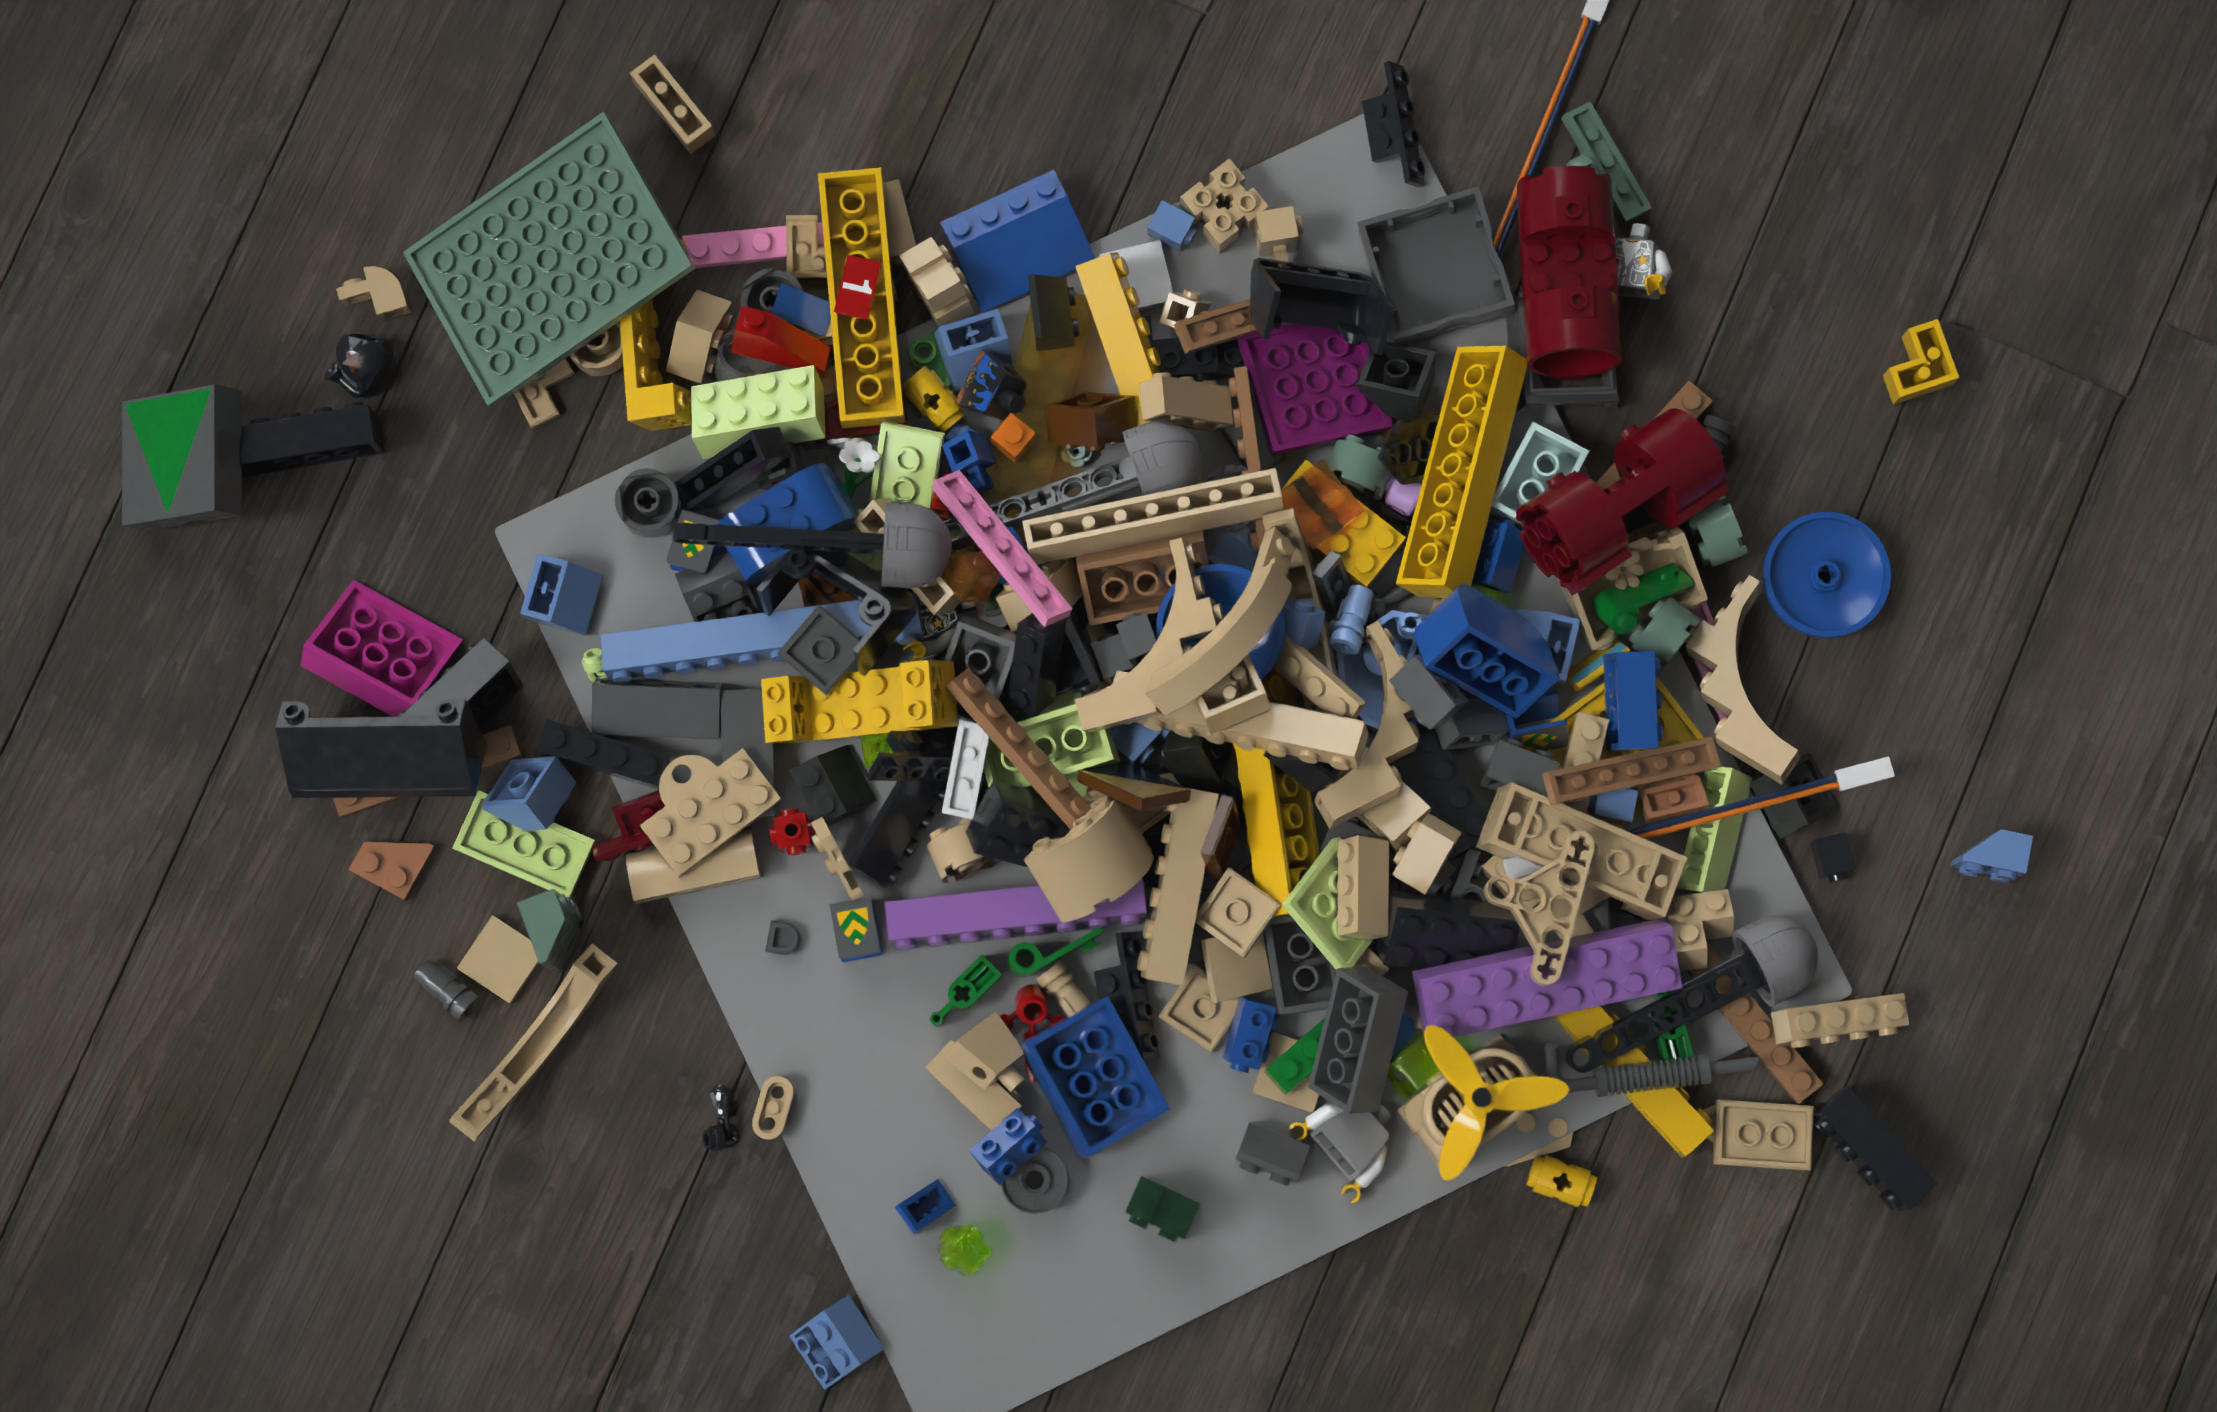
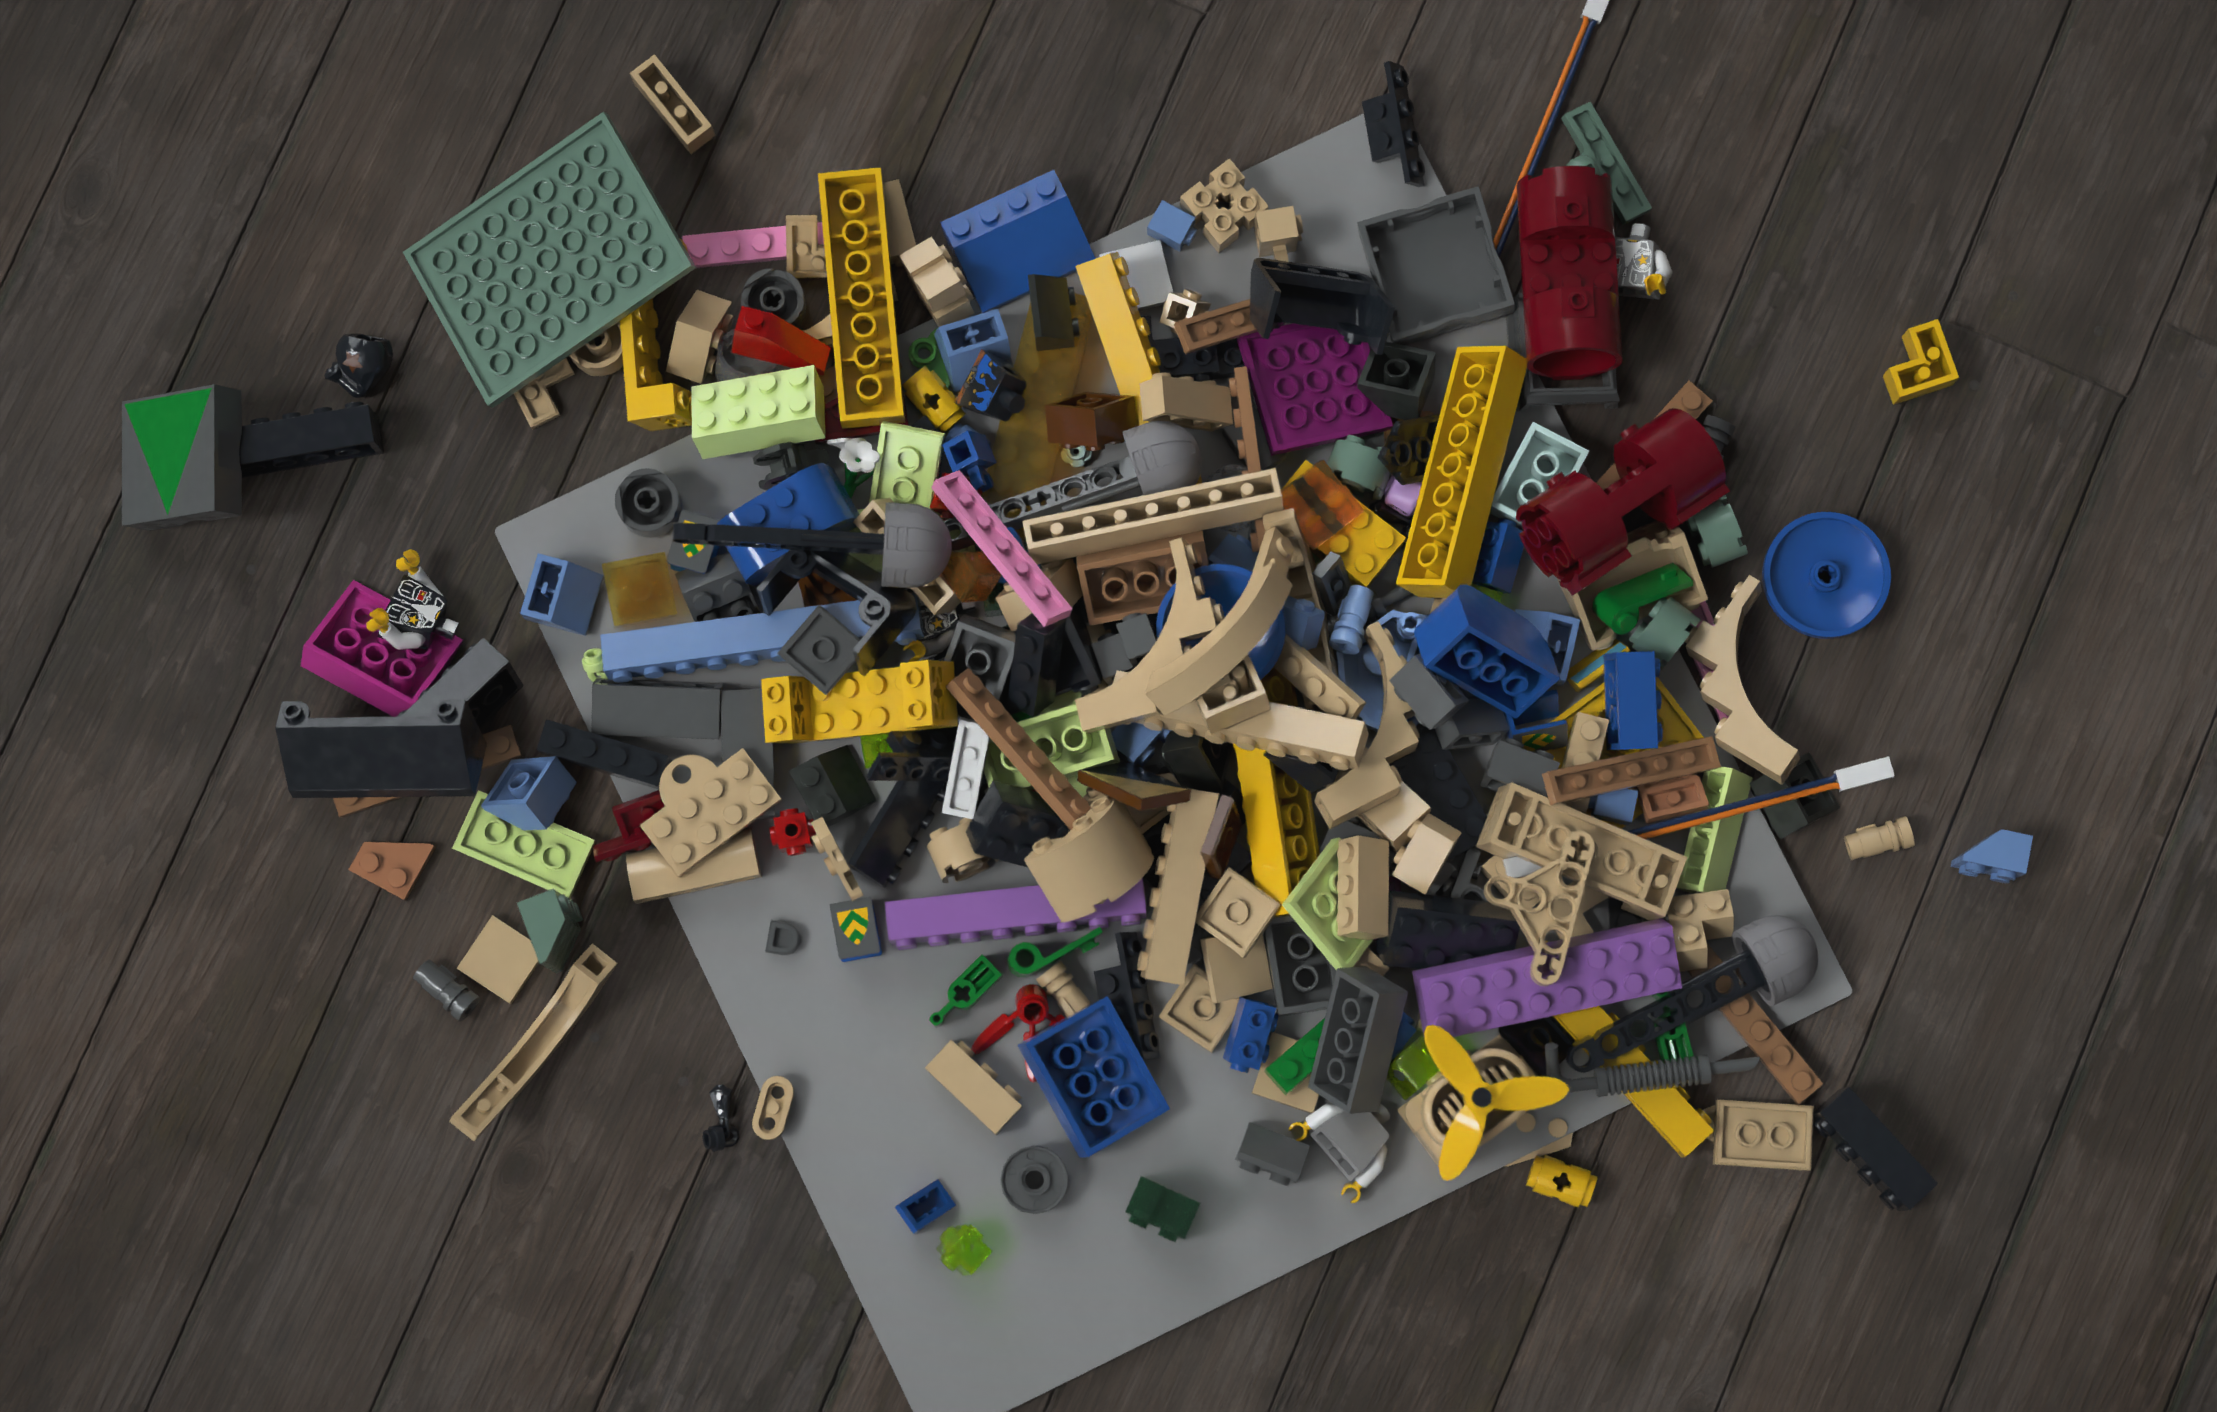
tan brick [336,266,412,321] -> none
black brick [674,427,791,511] -> none
blue sticker [771,283,831,336] -> none
medium blue slope [789,1295,884,1390] -> none
red sticker [834,254,882,320] -> none
tan torso [944,1012,1025,1092] -> none
blue brick [969,1108,1047,1186] -> none
orange brick [991,413,1036,464] -> none
tan plant [1605,551,1643,590] -> none
tan brick [1771,993,1909,1048] -> none
black brick [1810,832,1856,883] -> none
none -> torso [366,549,460,650]
none -> clear yellow brick [601,552,677,629]
none -> black tile [1498,1016,1576,1077]
none -> tan axle [1844,816,1915,860]

